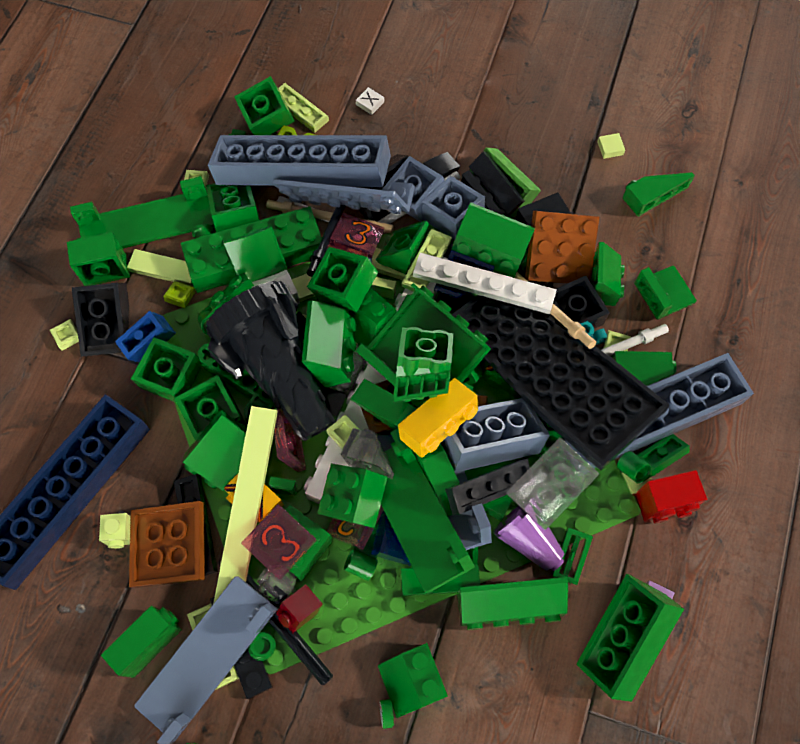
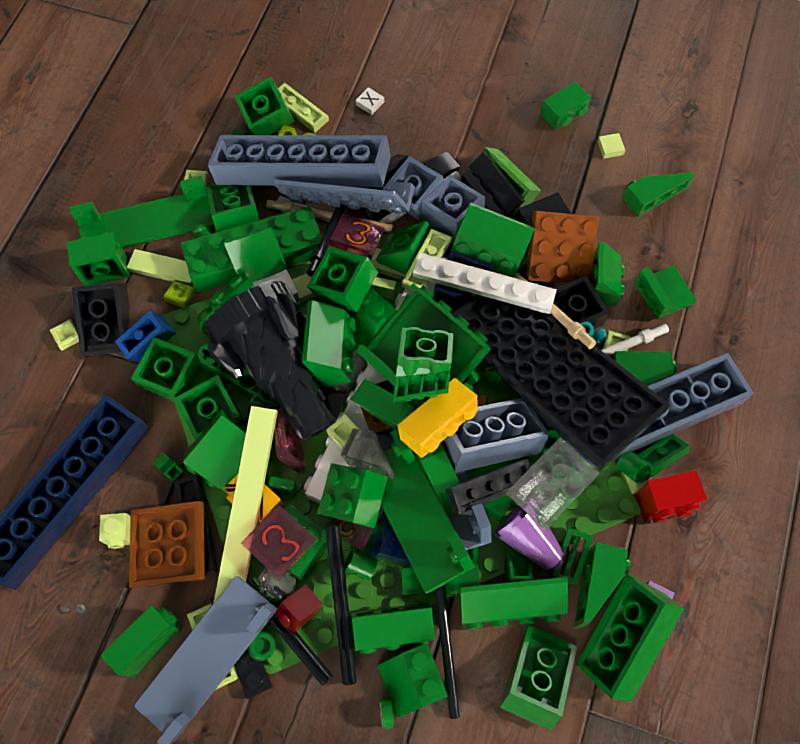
none -> green piece [152,452,183,482]
none -> black axle [325,524,357,685]
none -> green brick [350,603,435,654]
none -> black bar [435,583,460,719]
none -> green slope [500,625,577,731]
none -> green slope [505,556,535,583]
none -> green brick [540,81,591,130]
none -> green slope [574,542,631,629]

